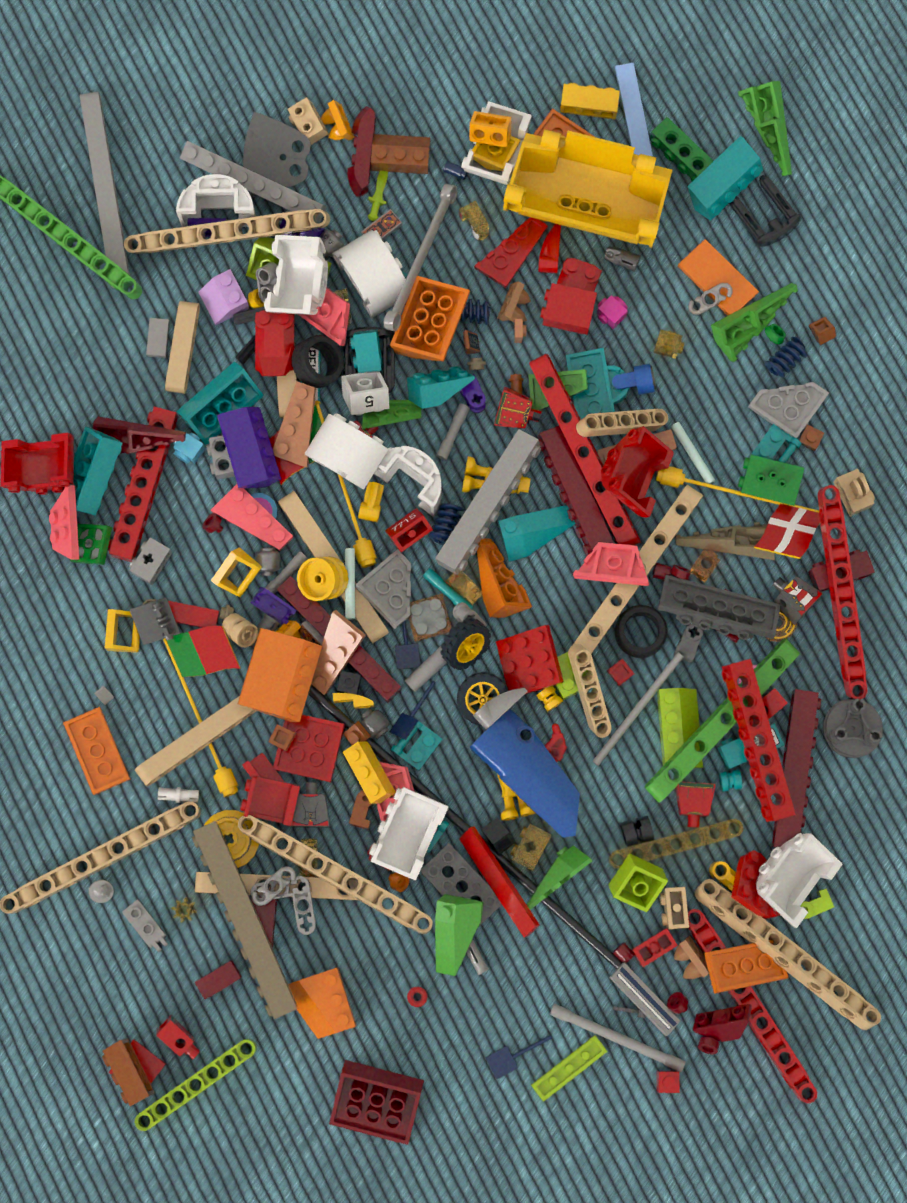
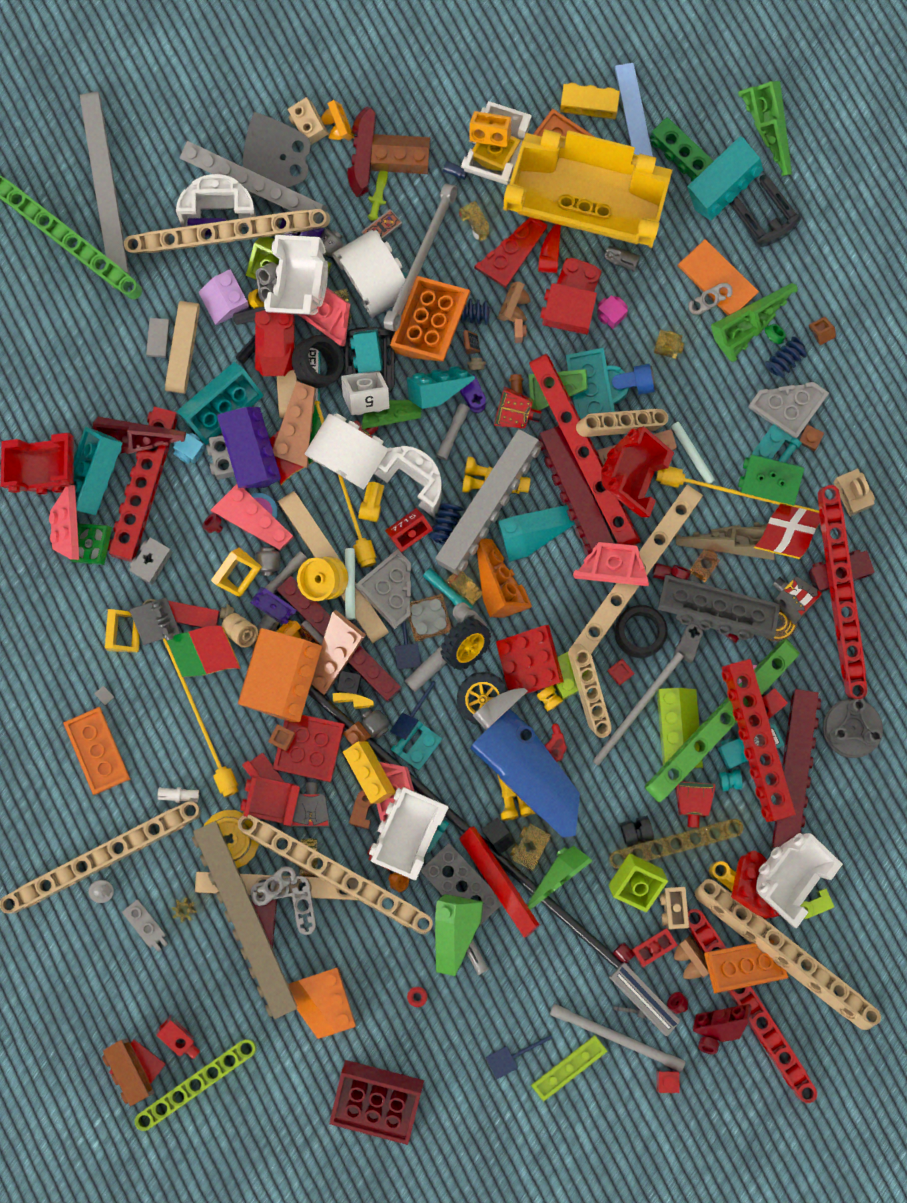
tan beam [135,696,257,786] -> none
dark red slope [194,960,242,1000] -> none

